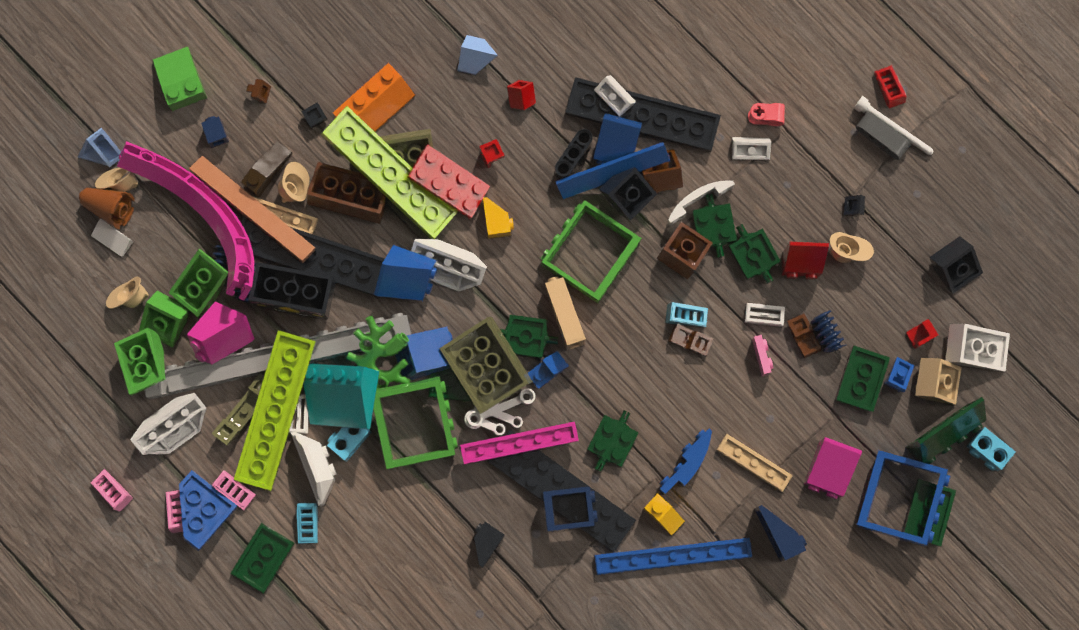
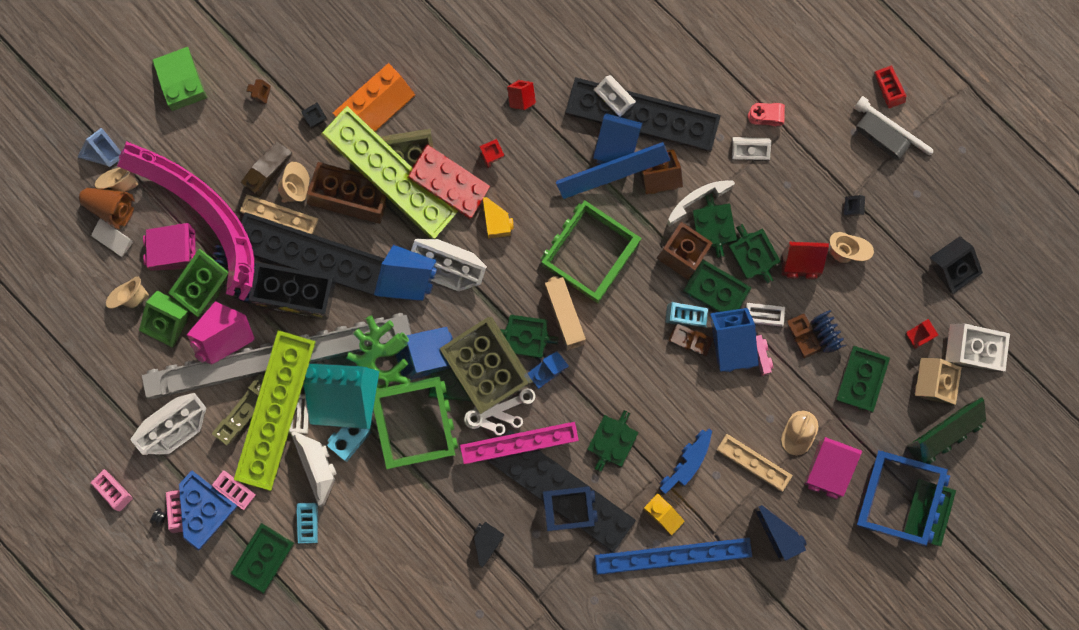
bright green slope [114,328,165,395] -> none
nougat tile [189,156,315,263] -> none
dark blue brick [201,116,229,148] -> none
light blue slope [458,35,498,75] -> none
black beam [555,129,593,180] -> none
black slope [599,167,657,221] -> none
blue slope [884,357,914,392] -> none
medium azure brick [966,427,1016,471] -> none
none -> dark pink slope [143,223,196,271]
none -> black bush [150,508,167,528]
none -> dark green tile [683,259,752,312]
none -> blue slope [710,308,759,372]
none -> tan piece [781,411,819,456]

